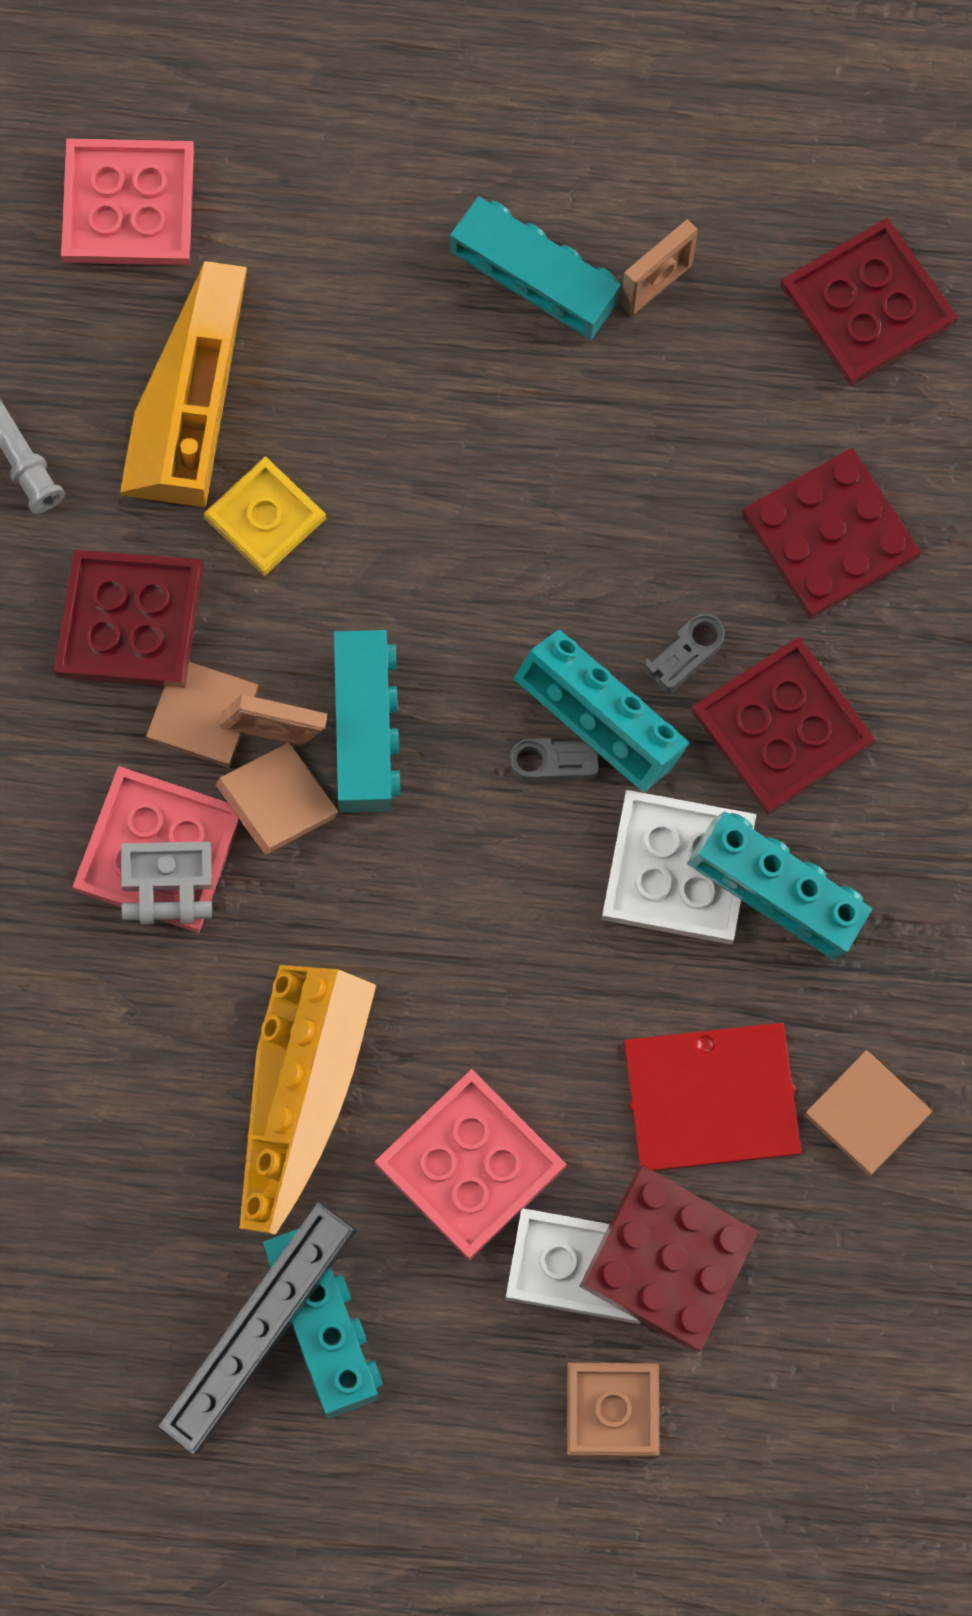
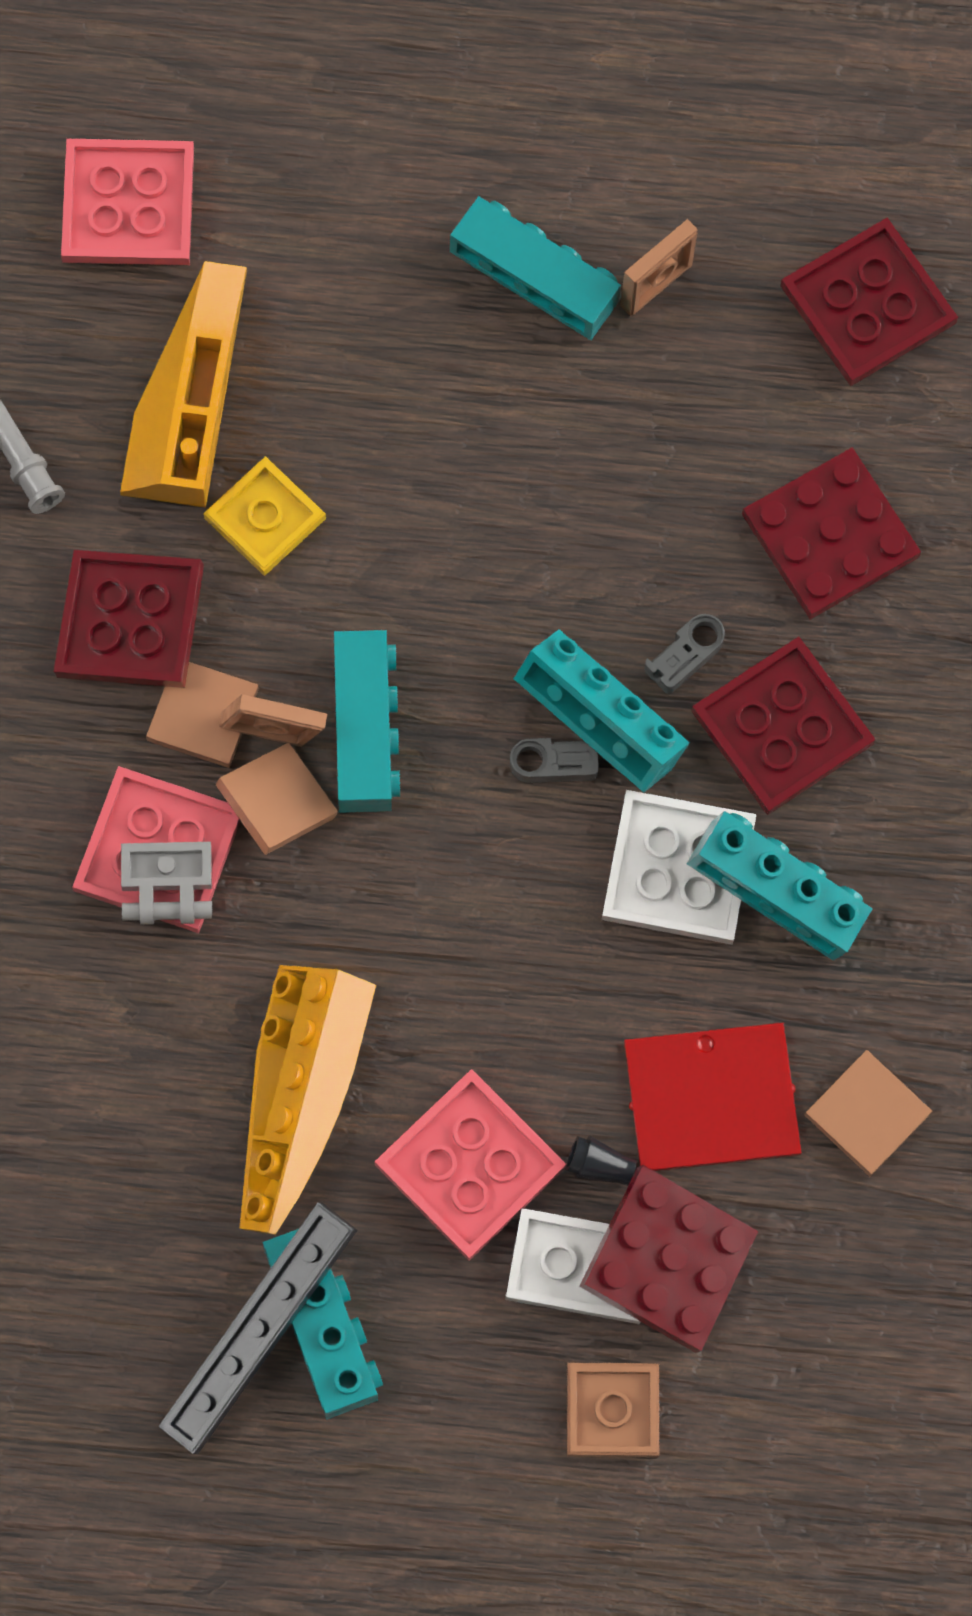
none -> black cone [566,1135,636,1186]

